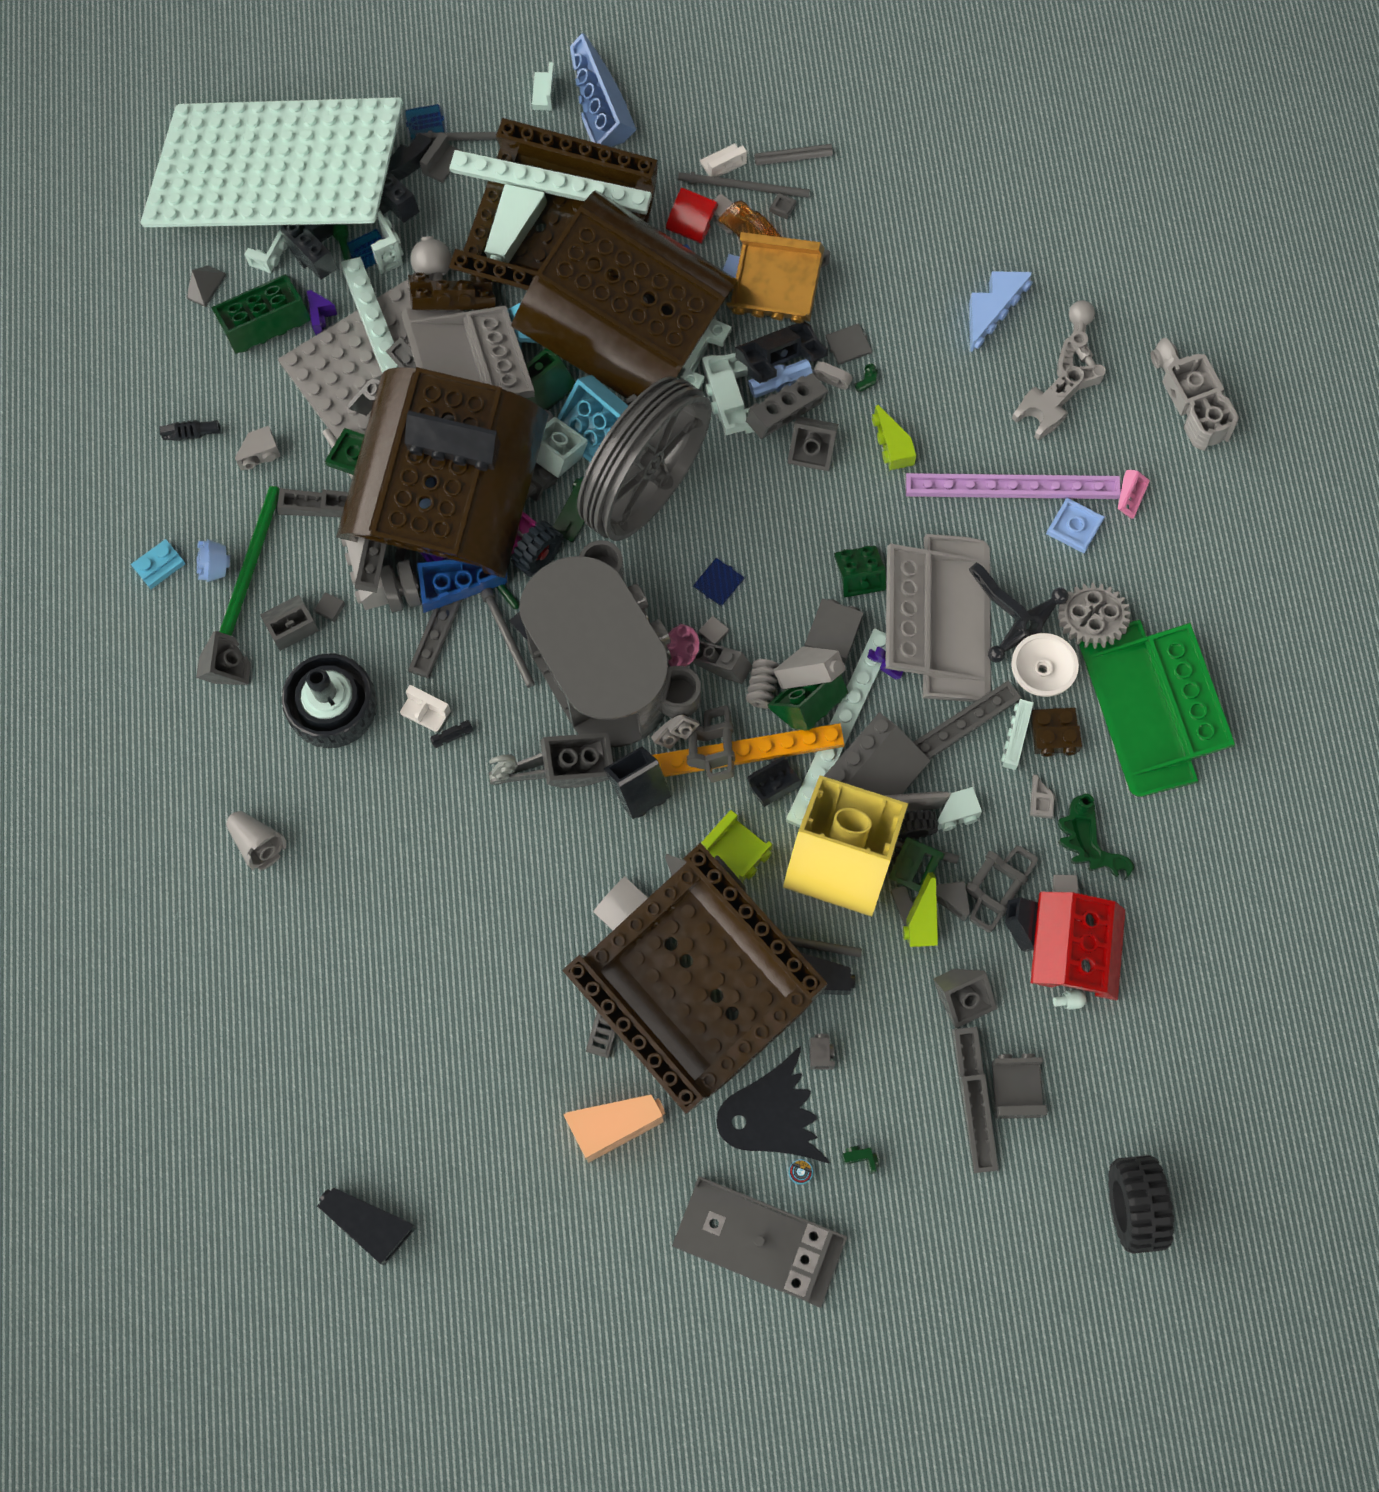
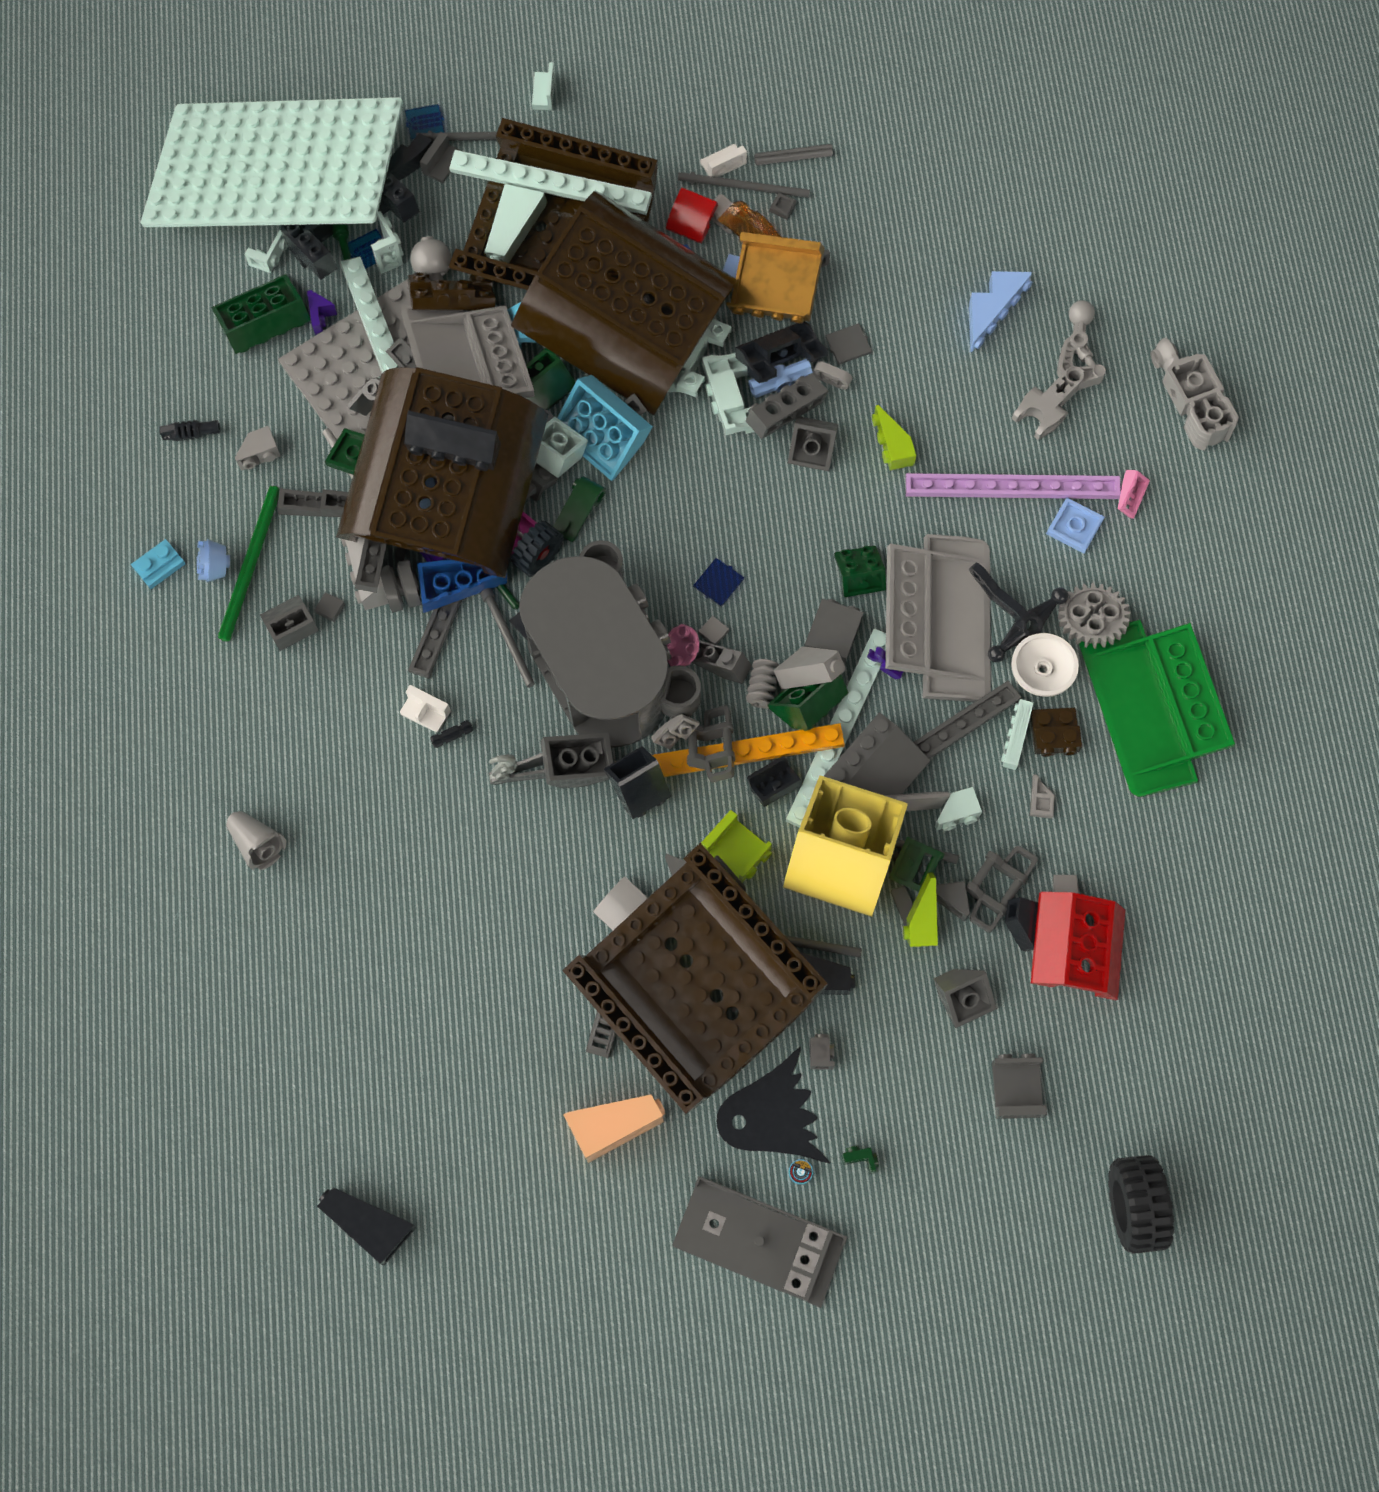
dark grey slope [187,265,226,307] -> none
dark grey slope [196,631,251,685] -> none
black wheel [281,653,378,748] -> none
medium blue wedge [570,33,637,147] -> none
dark grey wheel [577,376,712,541] -> none
dark green arm [854,364,878,393] -> none
black tyre [898,810,938,839] -> none
dark grey slope [951,1027,998,1173] -> none
light aqua cylinder [1053,990,1086,1010] -> none
dark green animal [1058,794,1135,880] -> none

